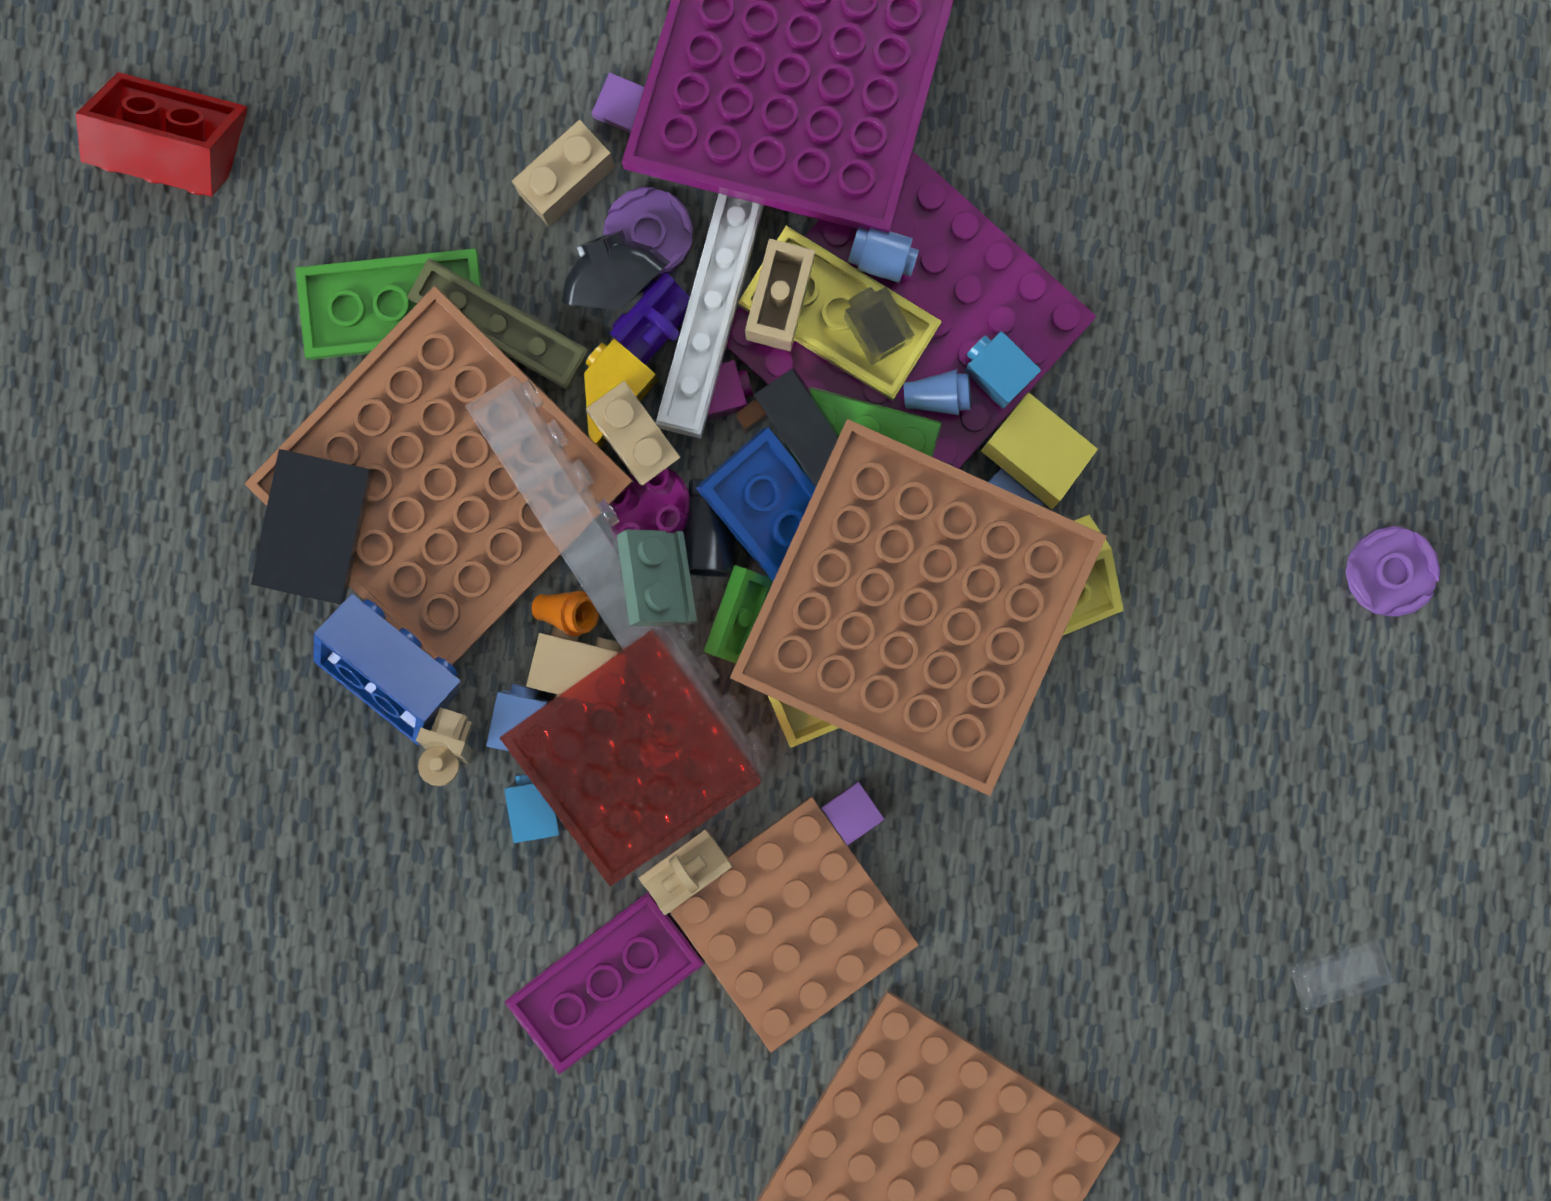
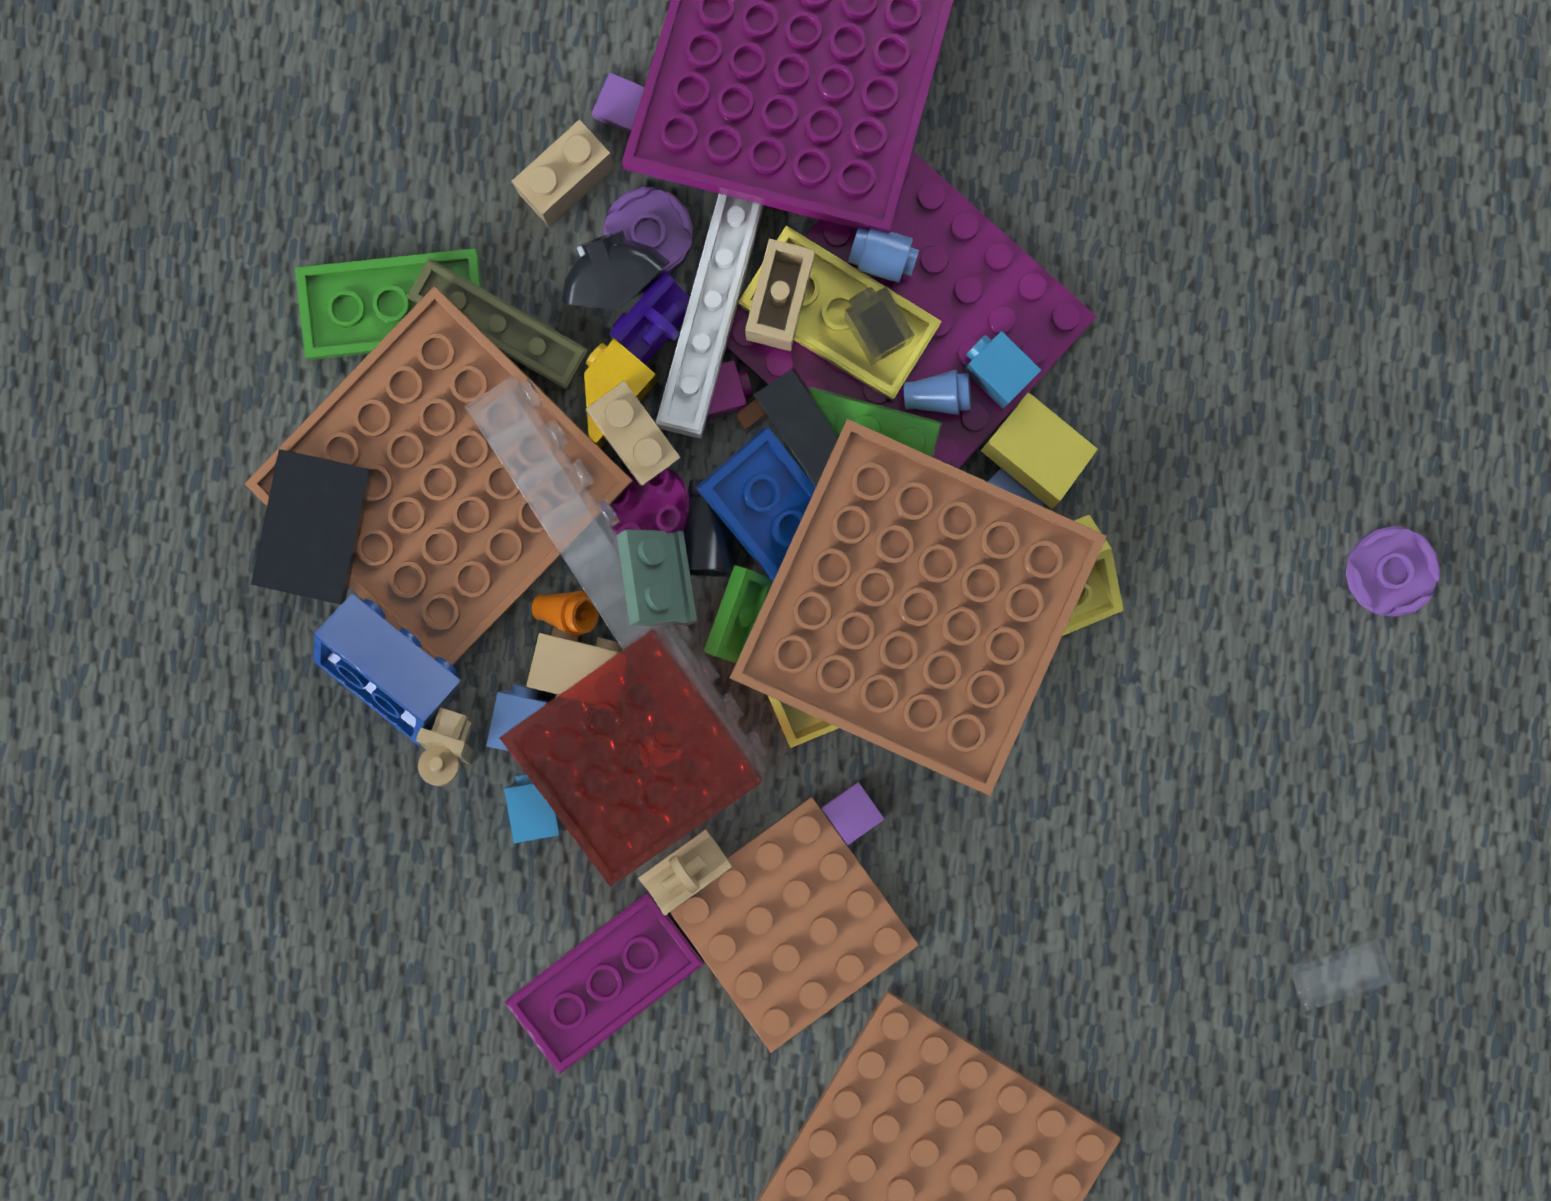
red slope [76,72,247,197] -> none

